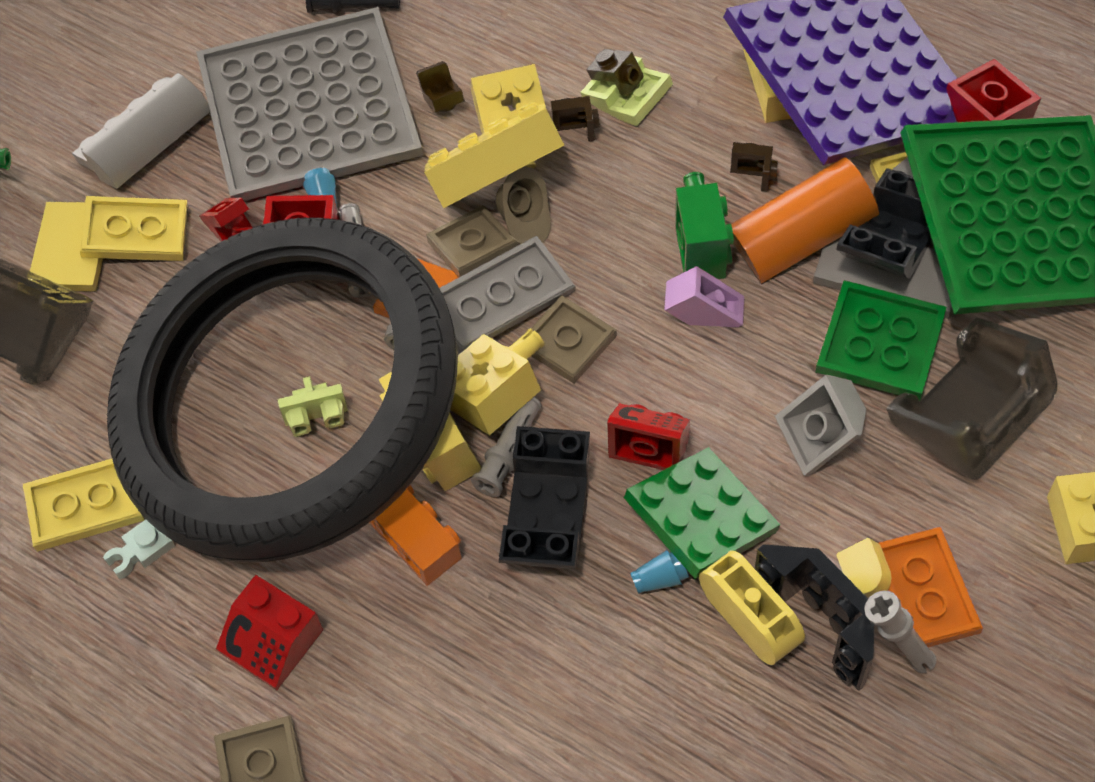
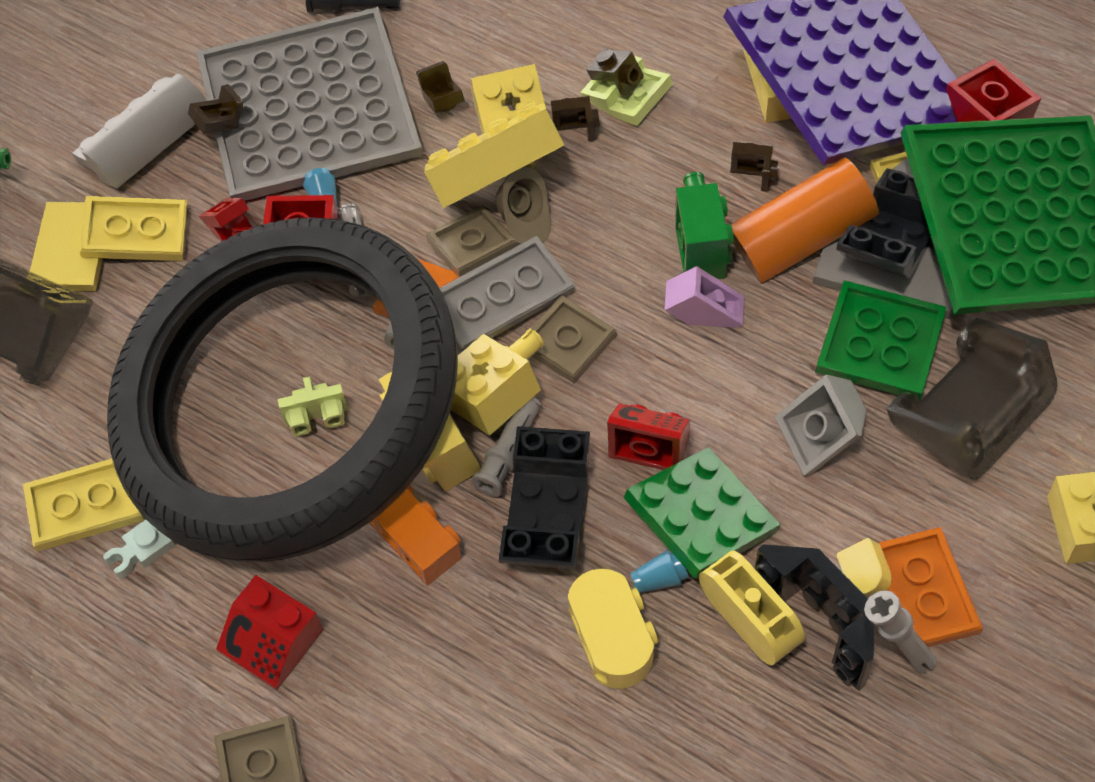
none -> dark brown bracket [188,84,243,134]
none -> light yellow brick [568,569,658,689]

